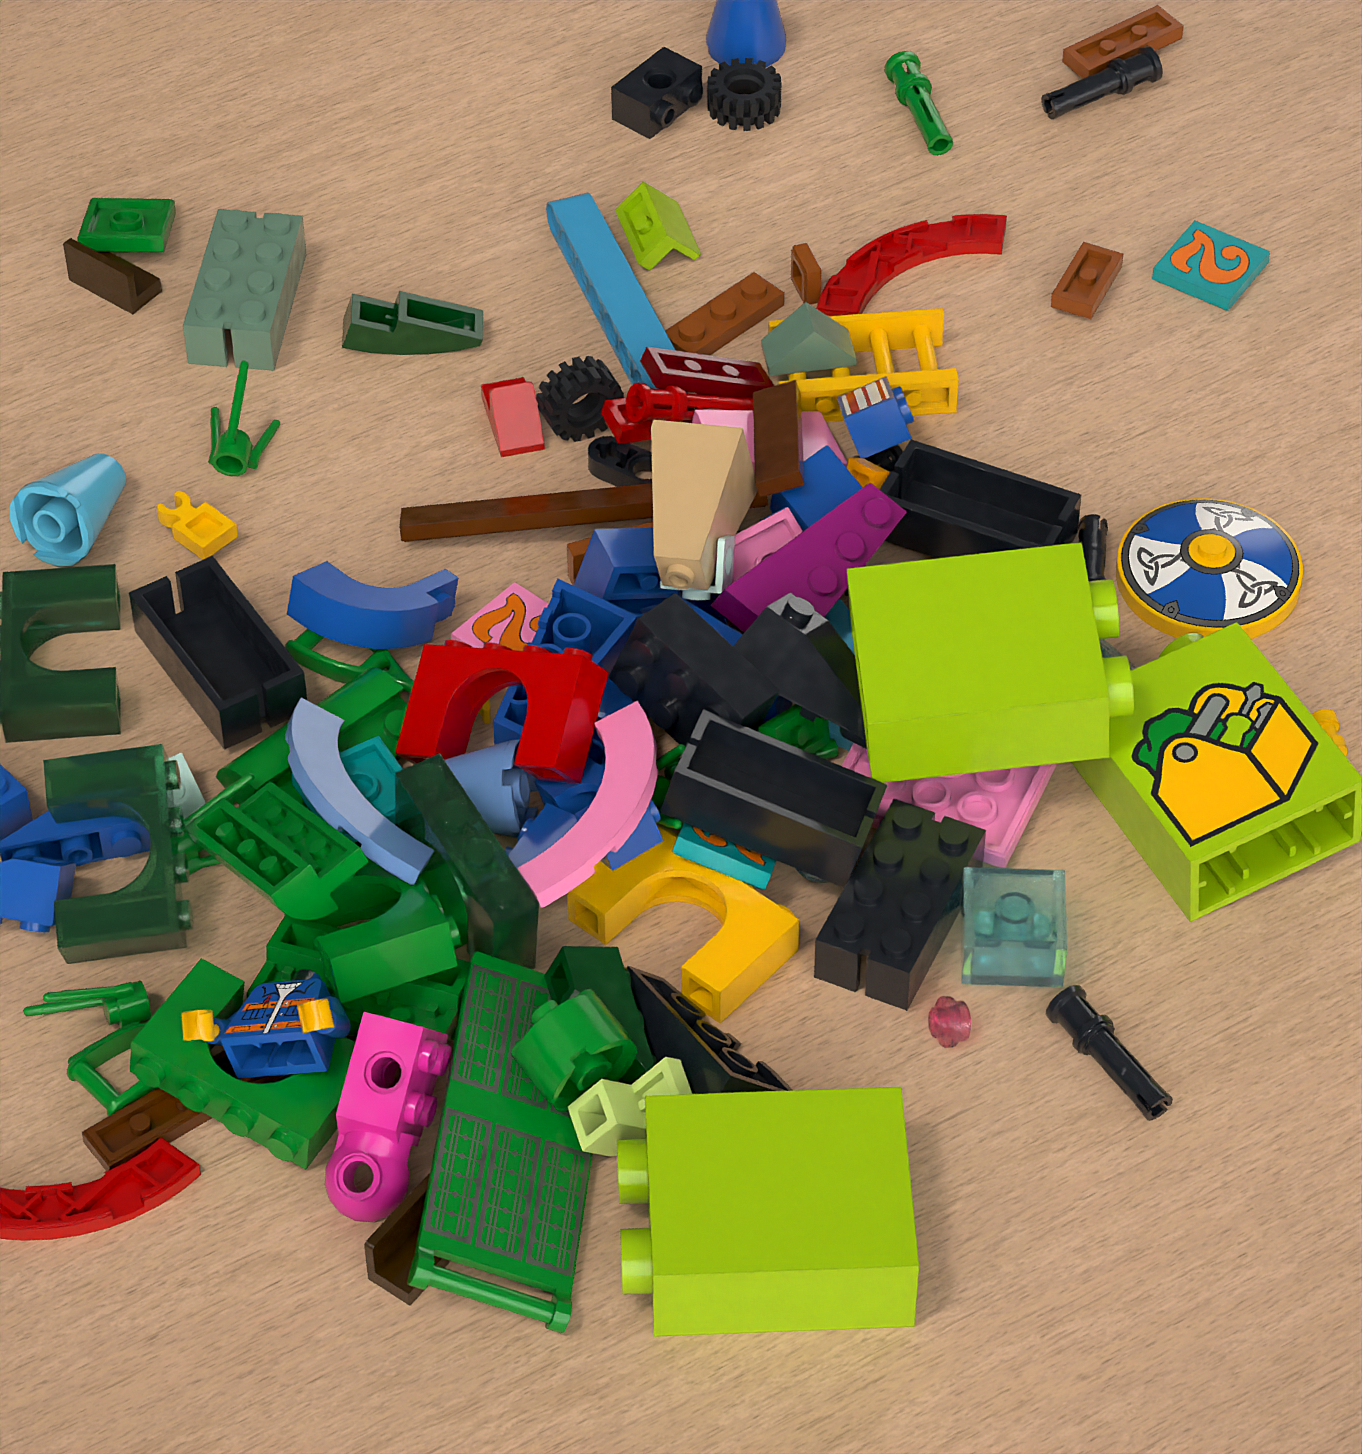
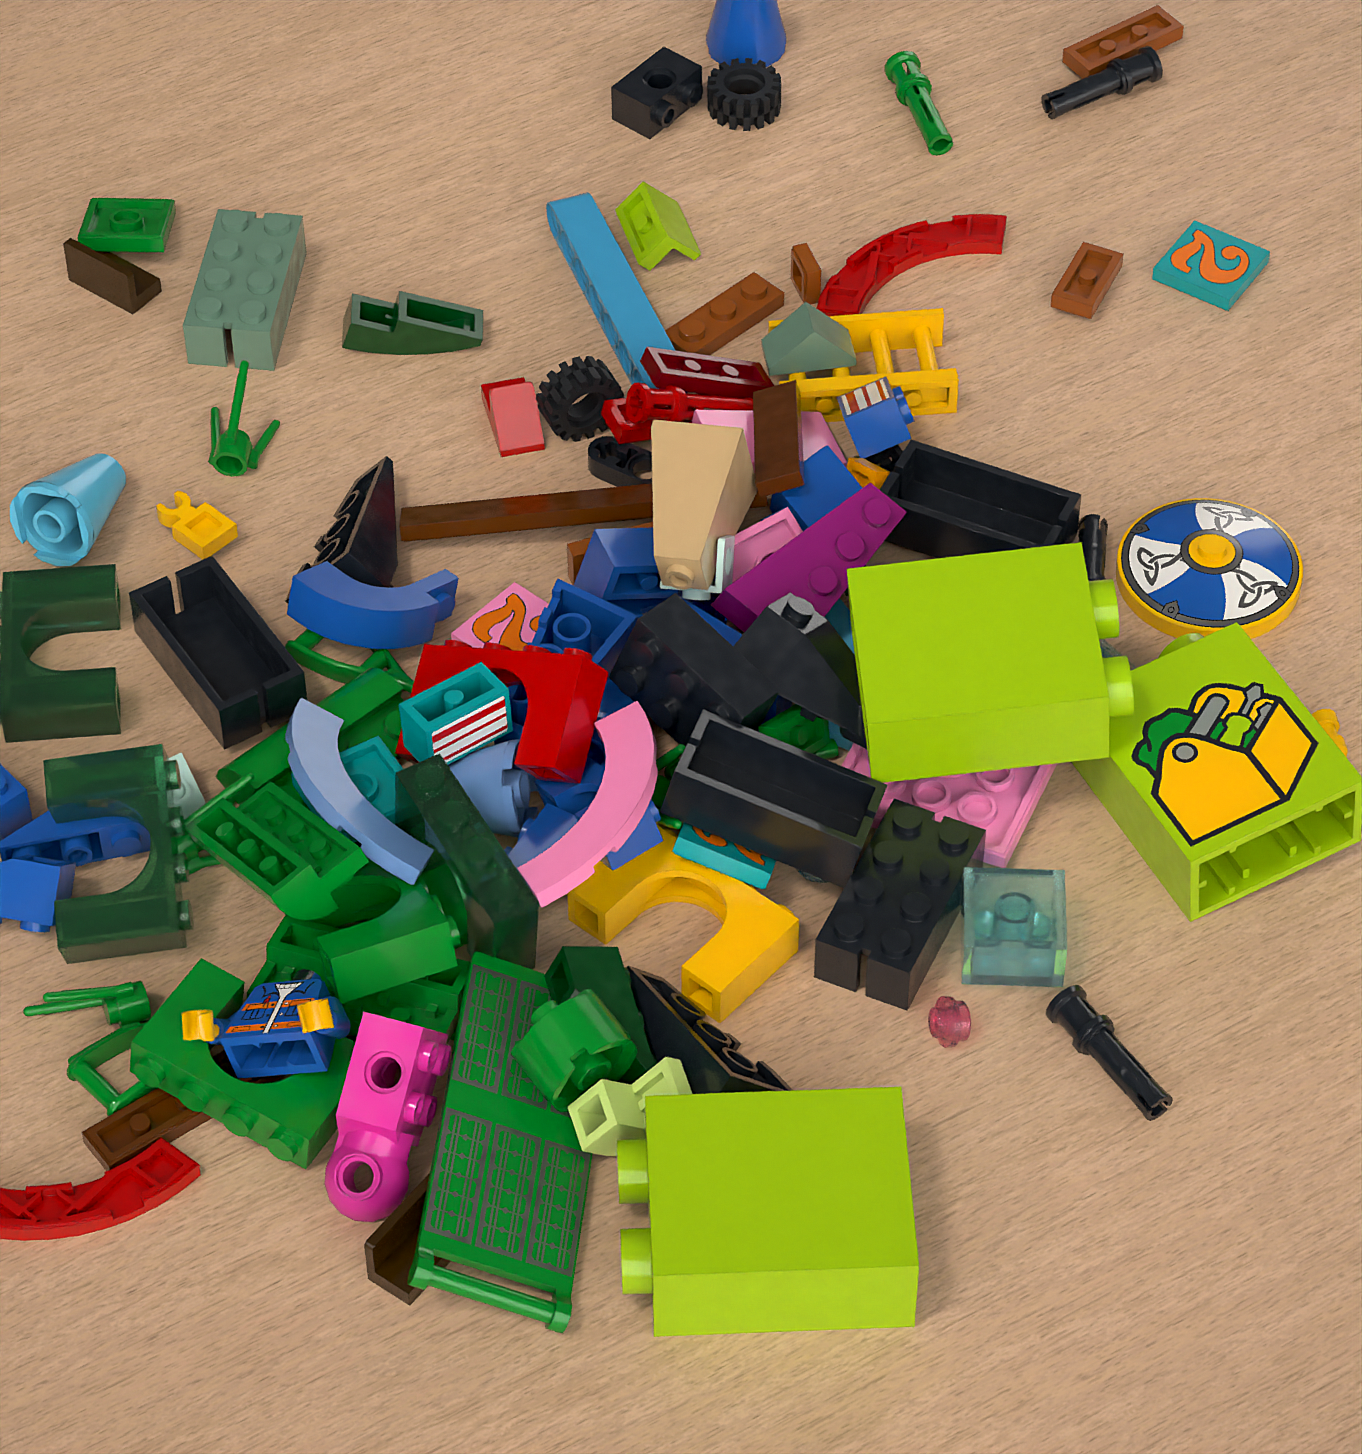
none -> black wedge [285,456,398,603]
none -> teal brick [399,662,513,774]

